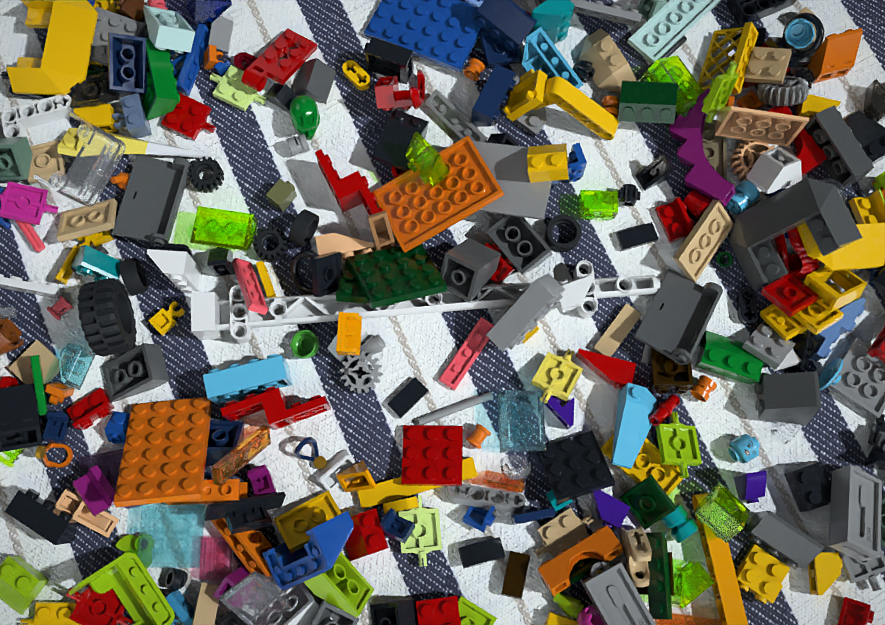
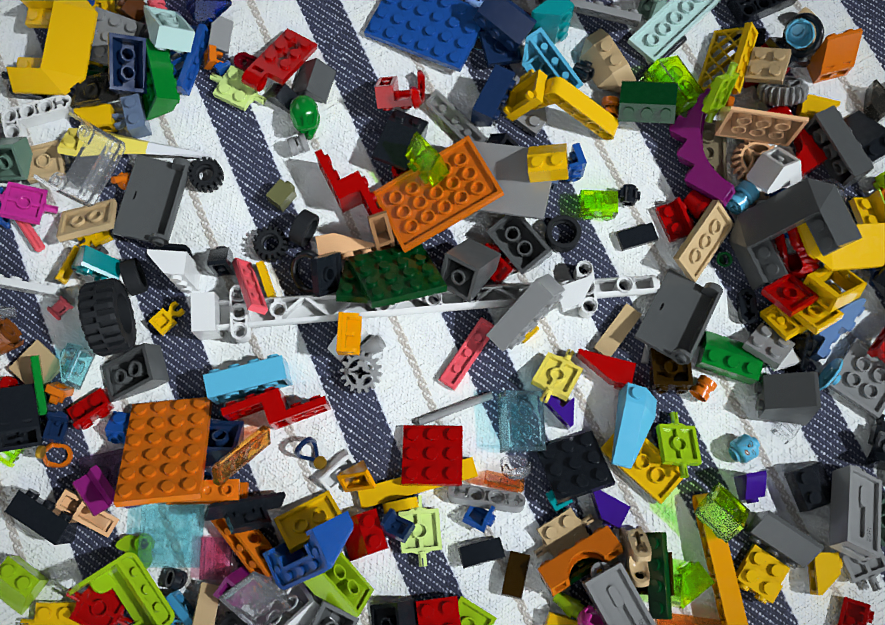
red plate [161,92,216,141] -> none
clear neon green slope [190,206,258,251] -> none
magenta bracket [247,464,277,496] -> none
bright green hair [290,330,320,359] -> none
yellow beam [342,60,371,91] -> none
black window [364,37,414,84] -> none
black tile [387,377,429,419] -> none
orange wheel [463,58,485,81] -> none
orange bush [466,423,491,450] -> none
dark blue plate [510,507,556,525] -> none
dark green plate [620,474,677,530] -> none
black slope [635,154,676,190] -> none
red pin [649,394,680,427] -> none
teal wheel [660,504,699,543] -> none
orange plate [736,91,763,110] -> none
black gear [795,68,815,89] -> none

